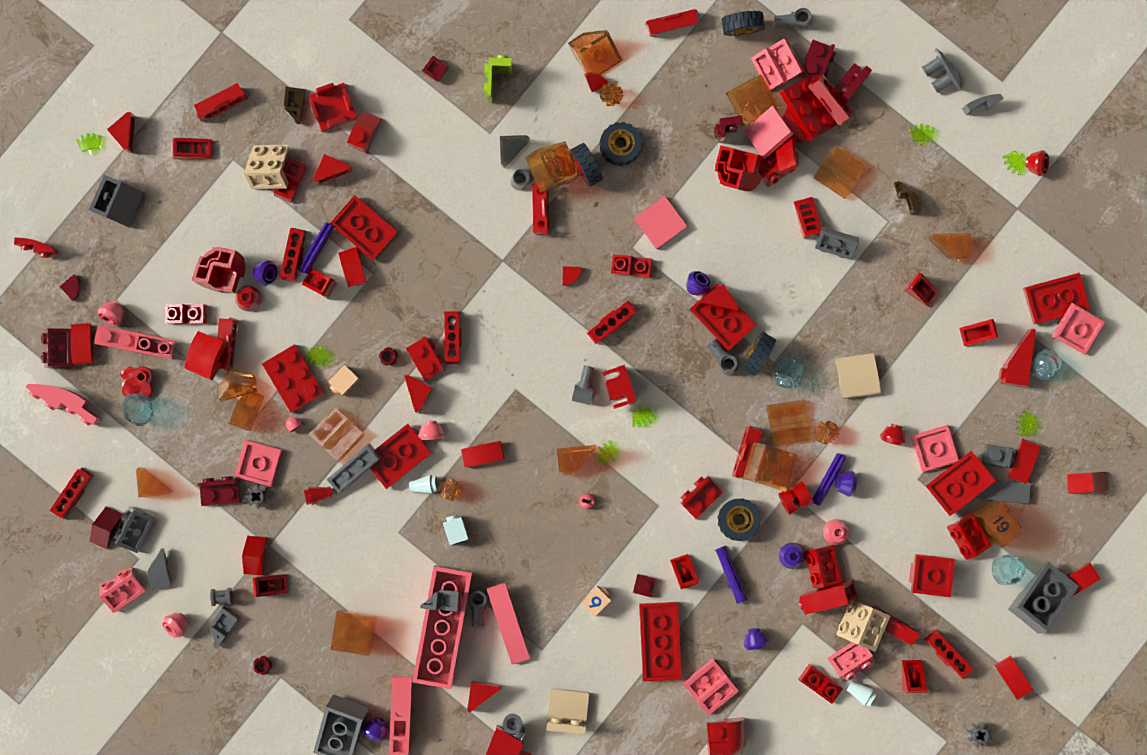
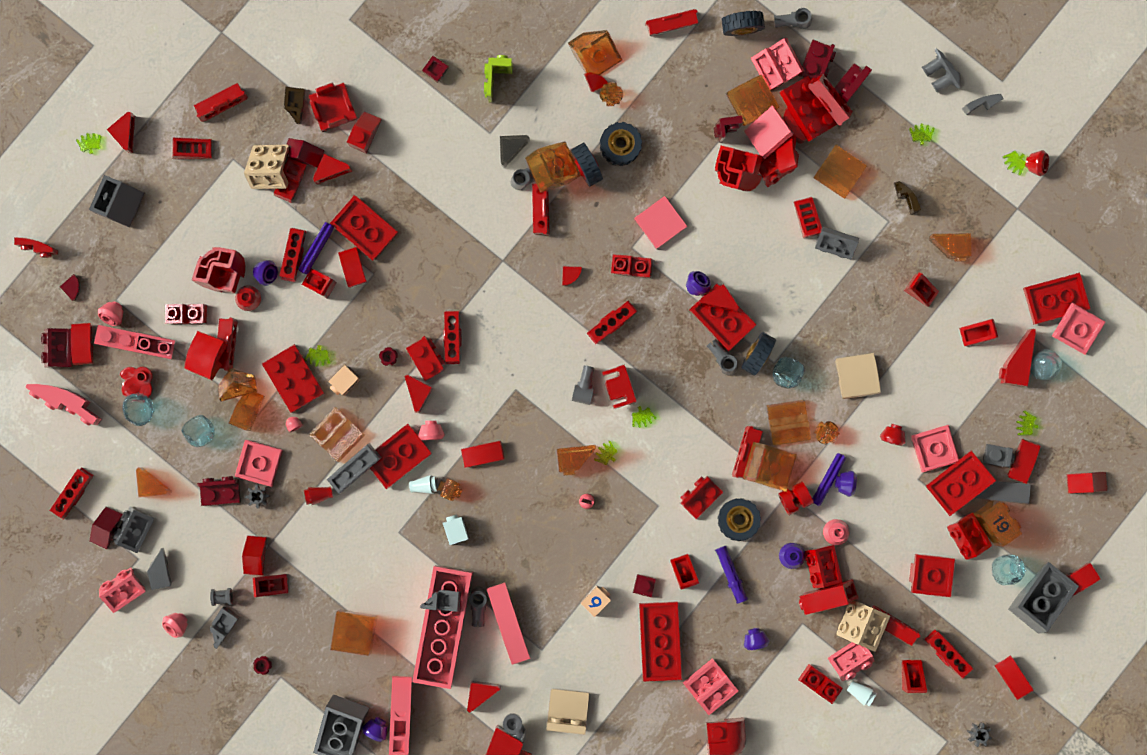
none -> clear light blue hair [181,415,215,447]
none -> dark red slope [286,138,325,168]

